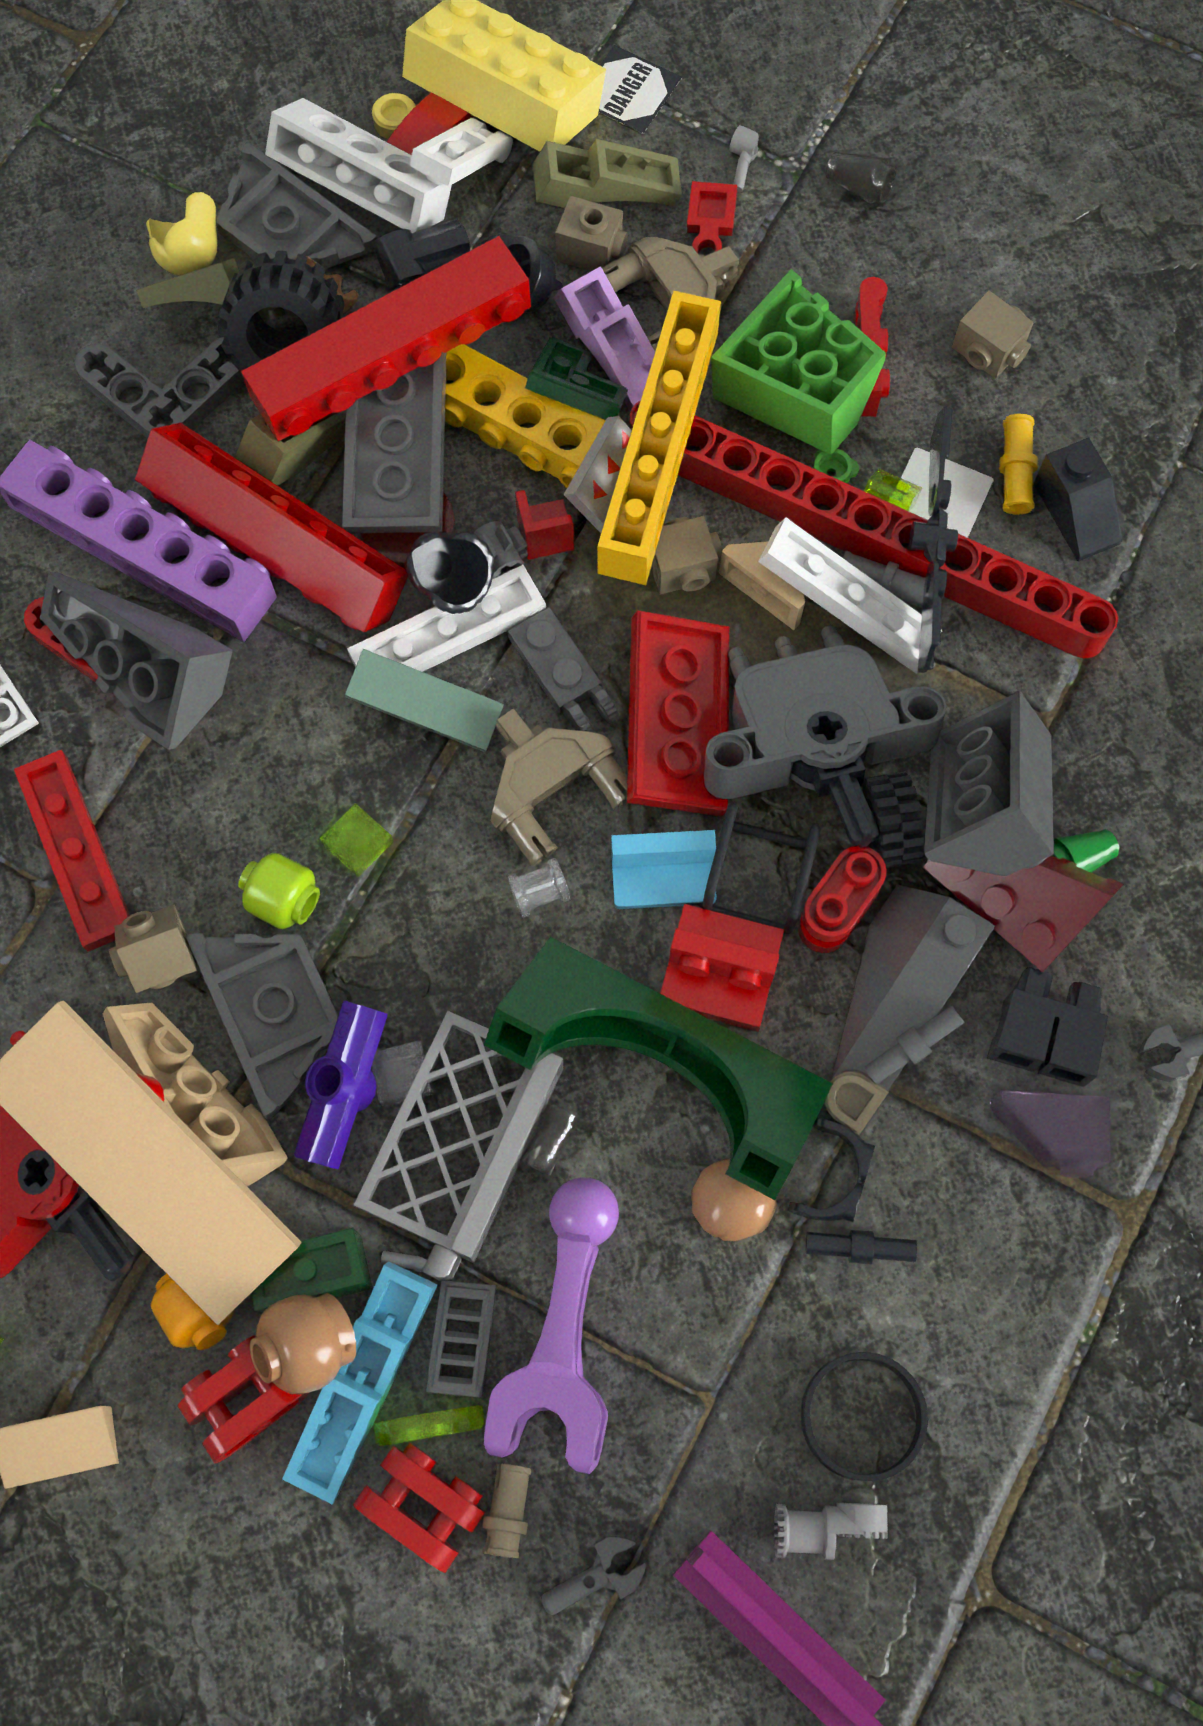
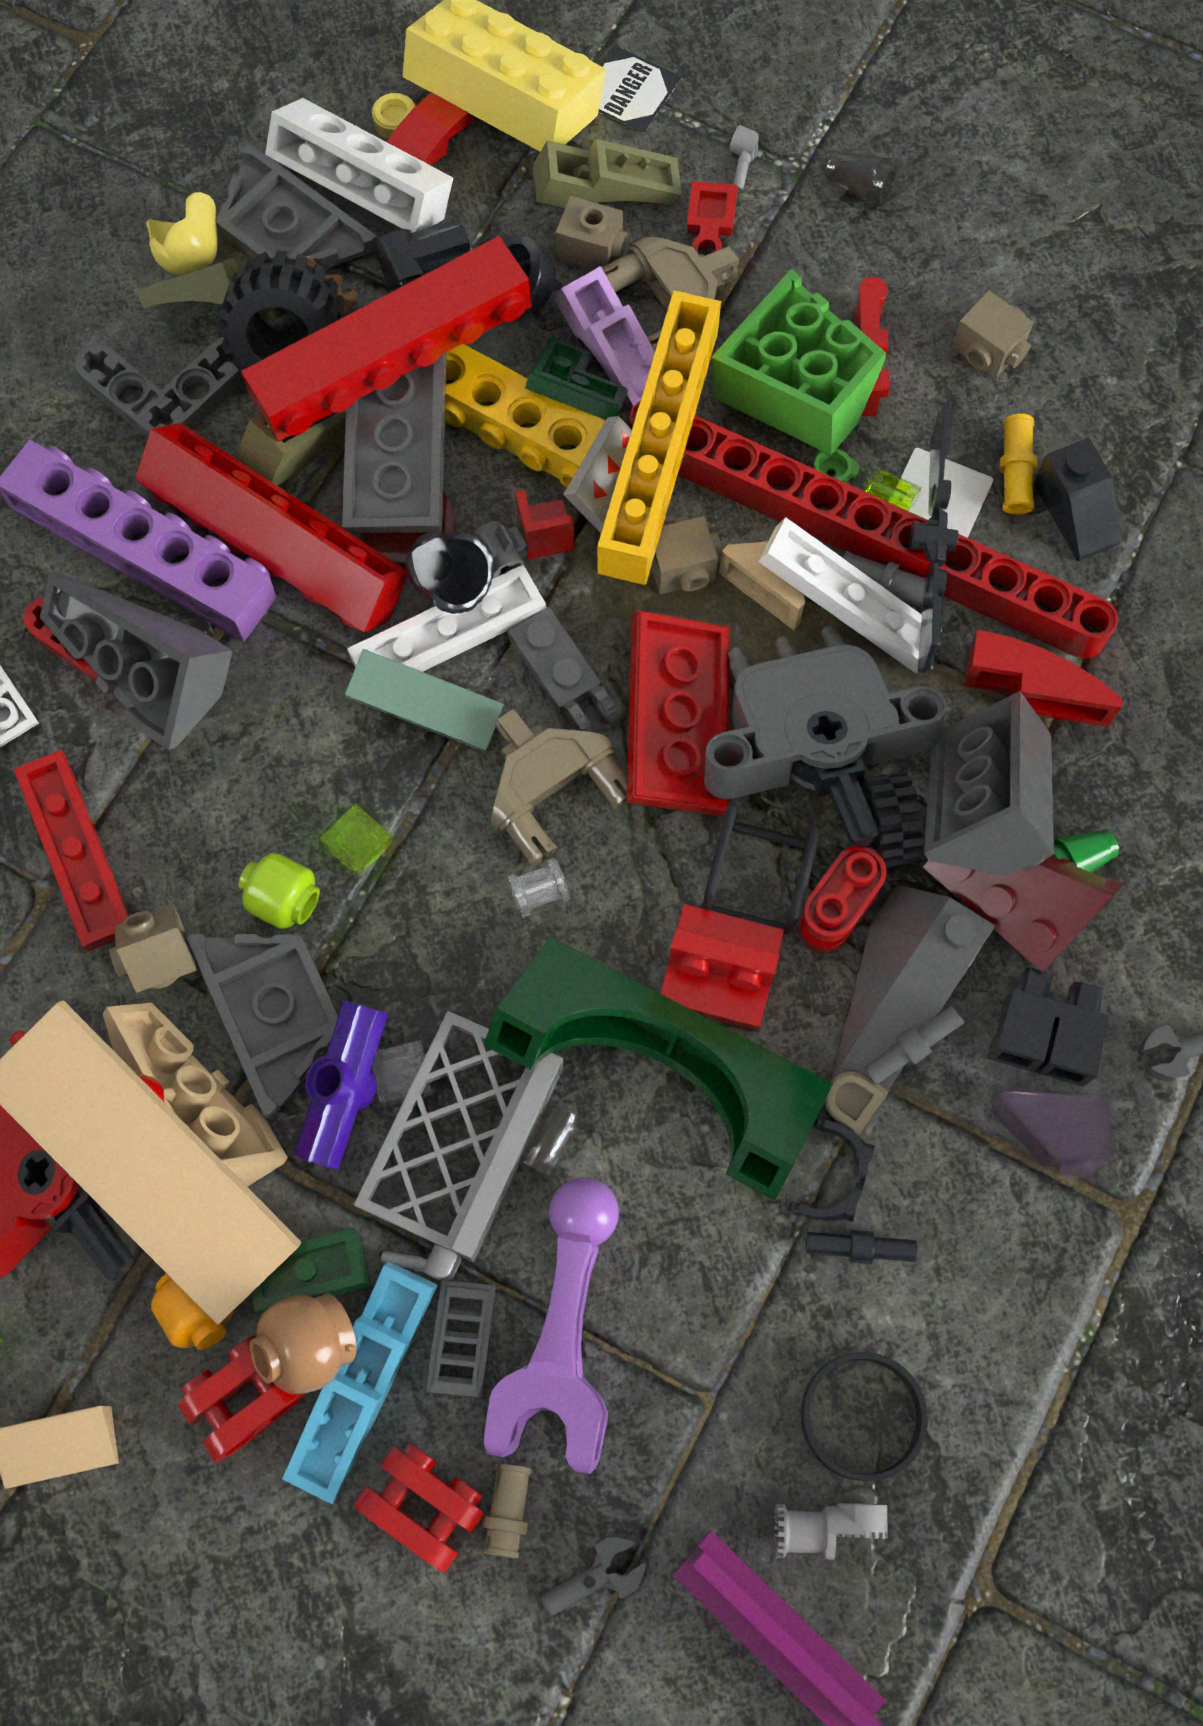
clear neon green tile [373,1405,485,1447] -> none
white plate [410,117,513,187] -> none
medium azure panel [611,830,717,909] -> none
medium nougat hair [691,1158,777,1241] -> none
none -> red slope [963,629,1122,727]

